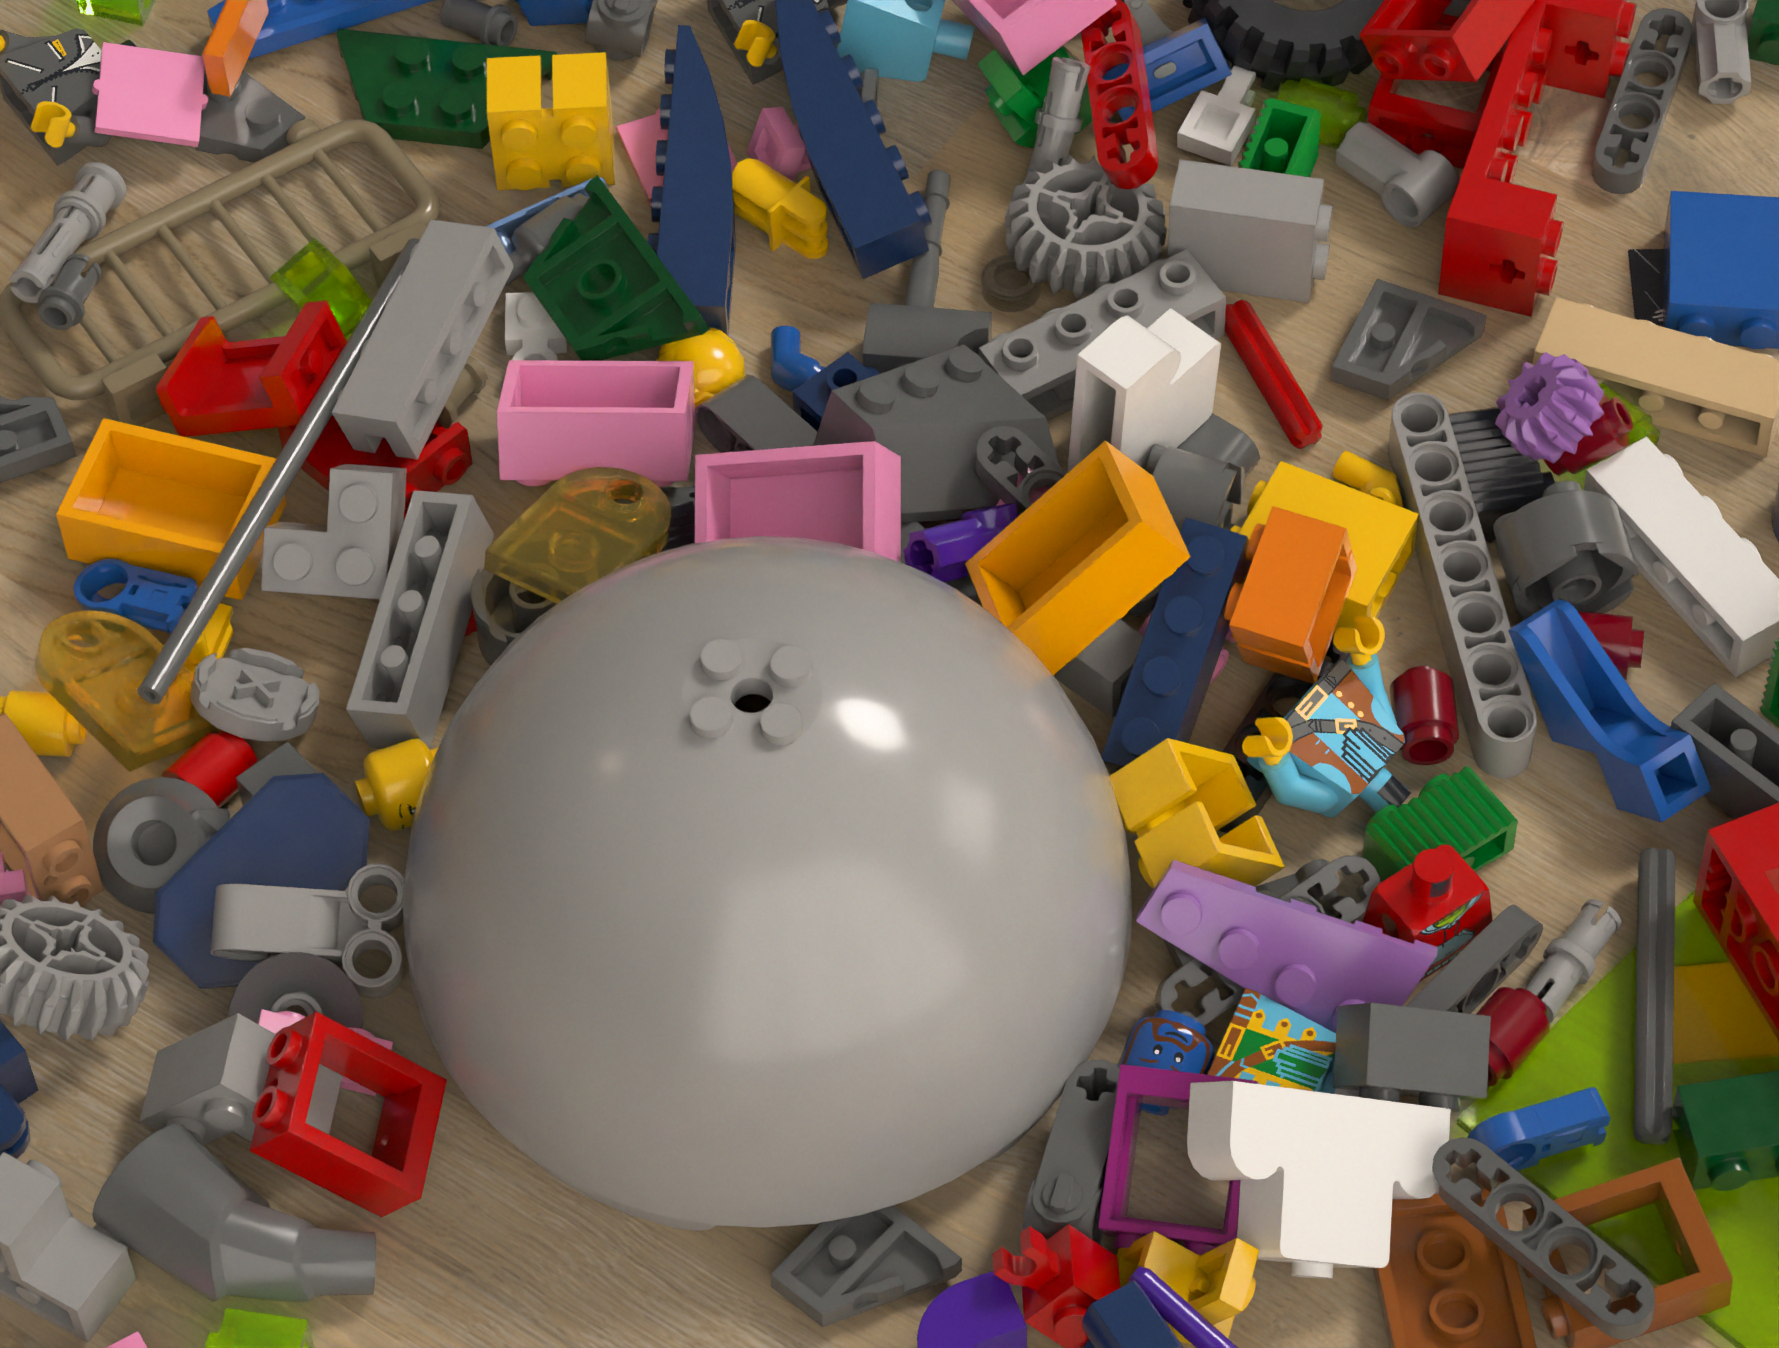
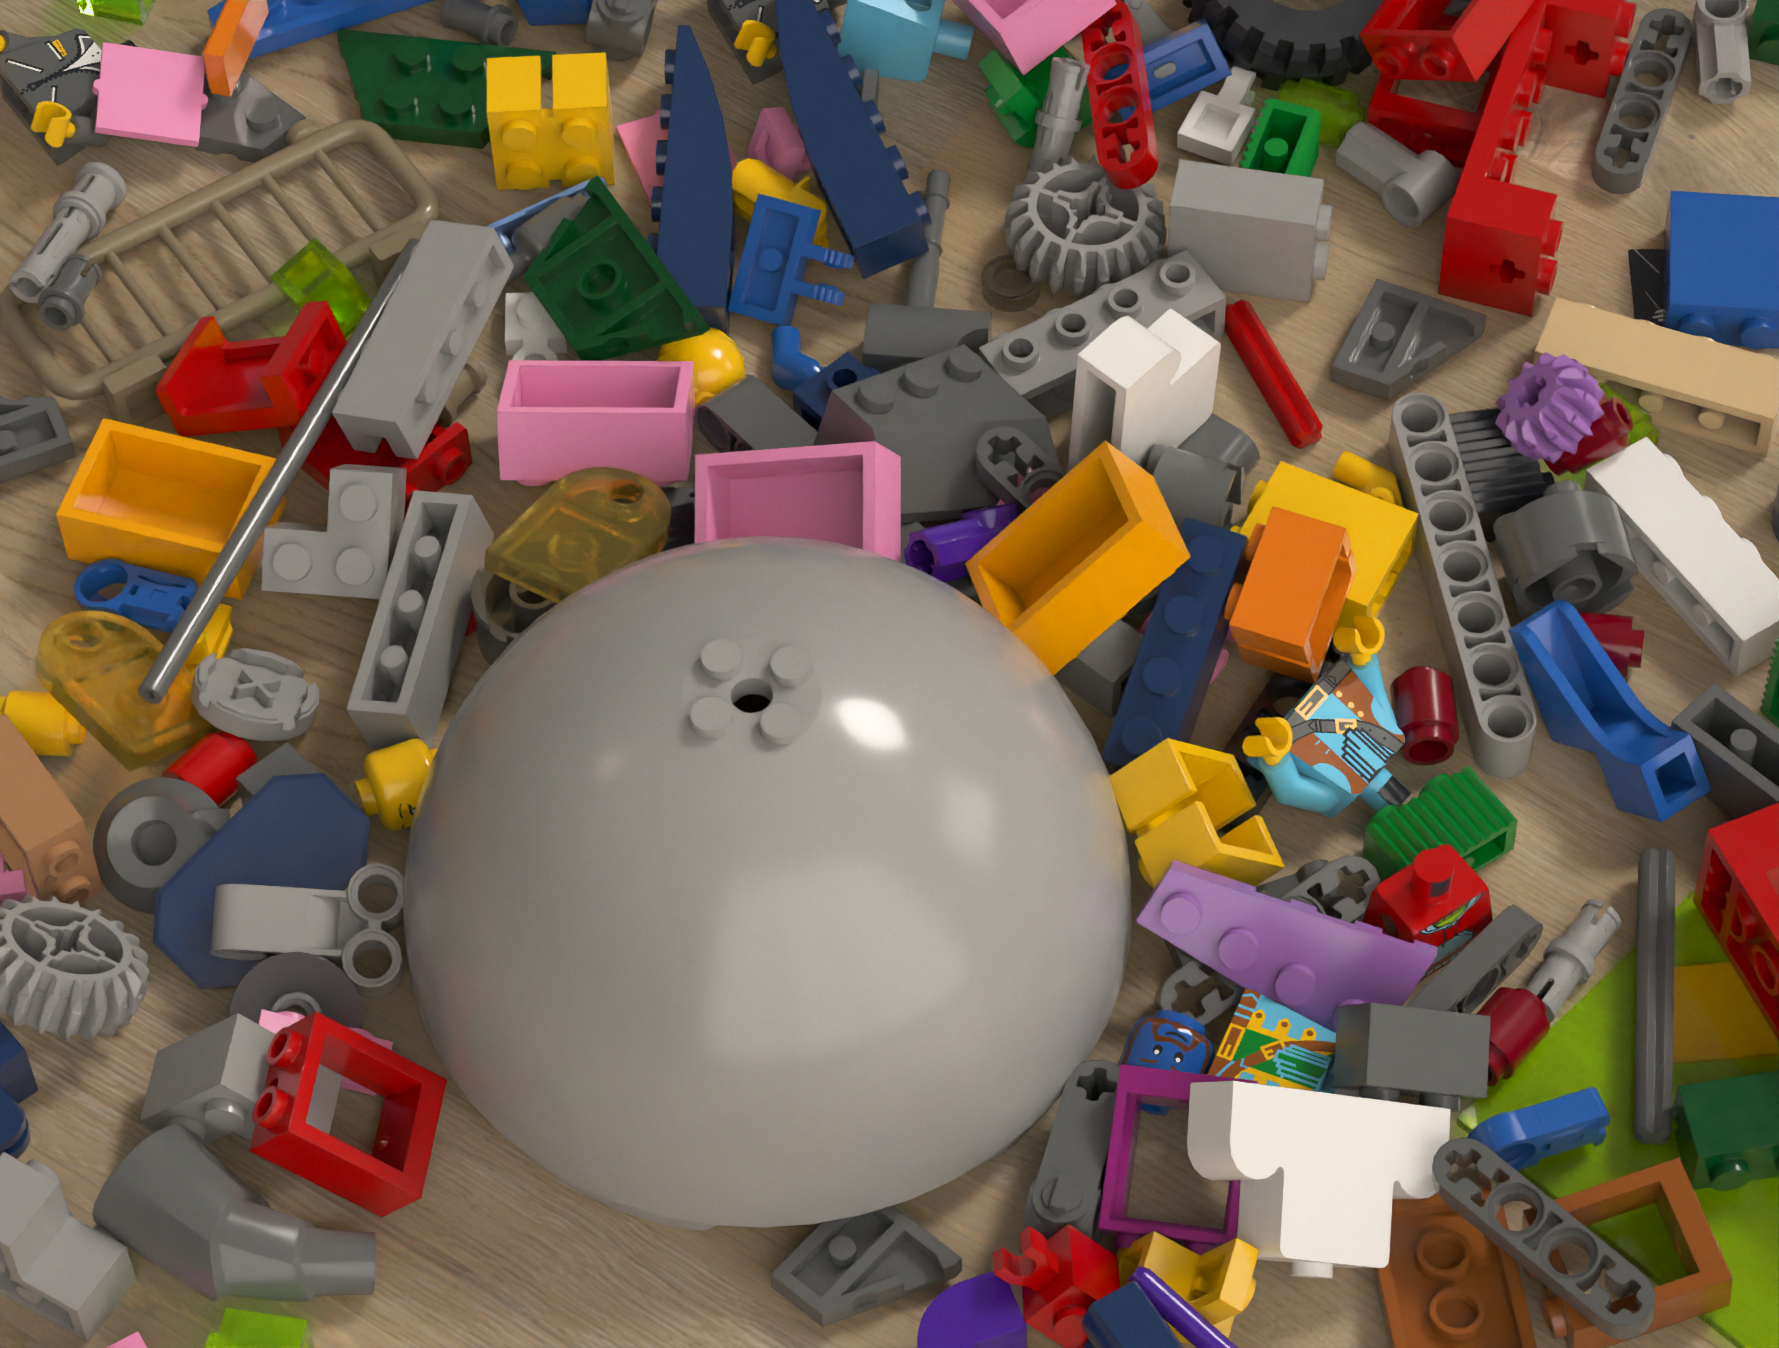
none -> blue hinge [727,193,855,326]

